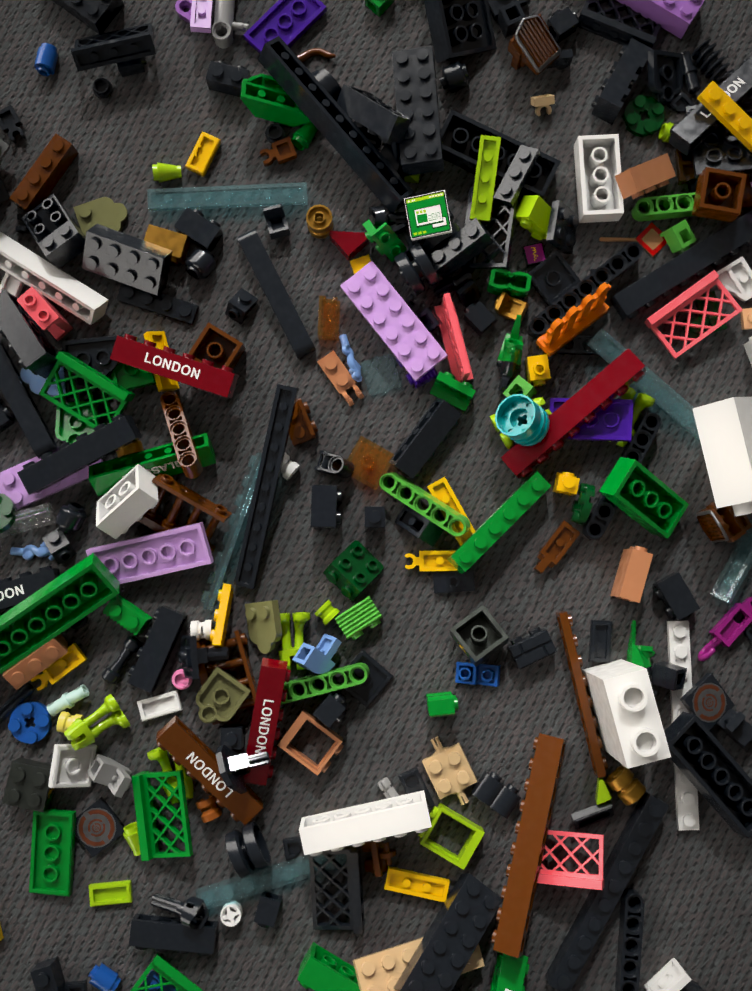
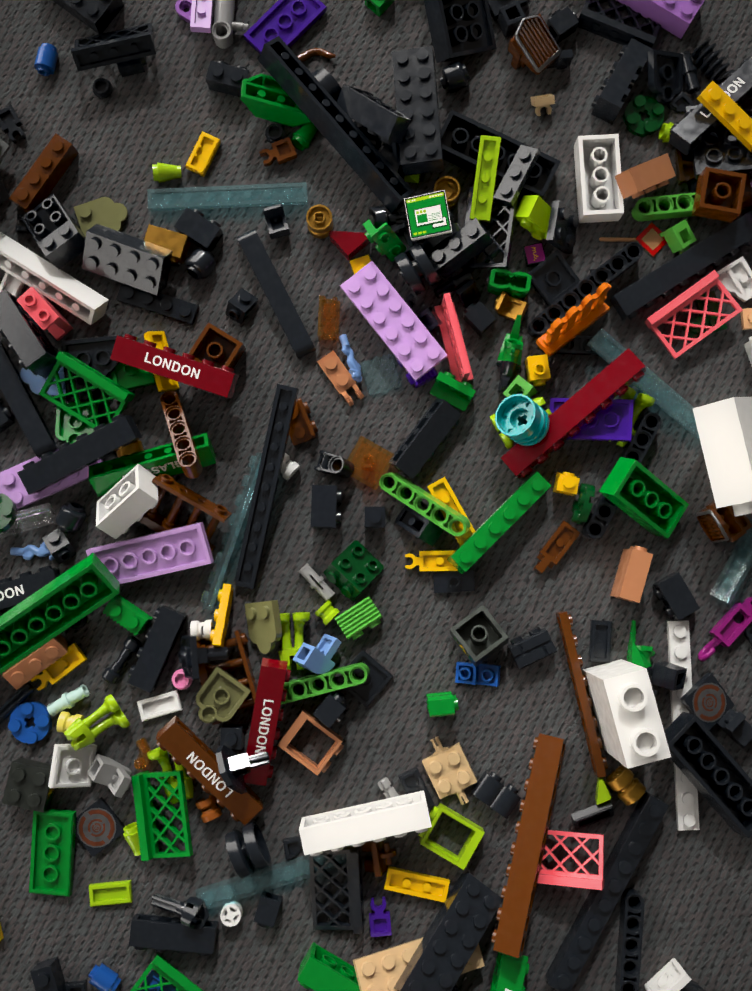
none -> clear orange arm [134,737,151,770]
none -> light grey pin [298,563,335,601]
none -> dark purple plate [369,896,392,937]
none -> pearl gold wheel [434,176,460,210]

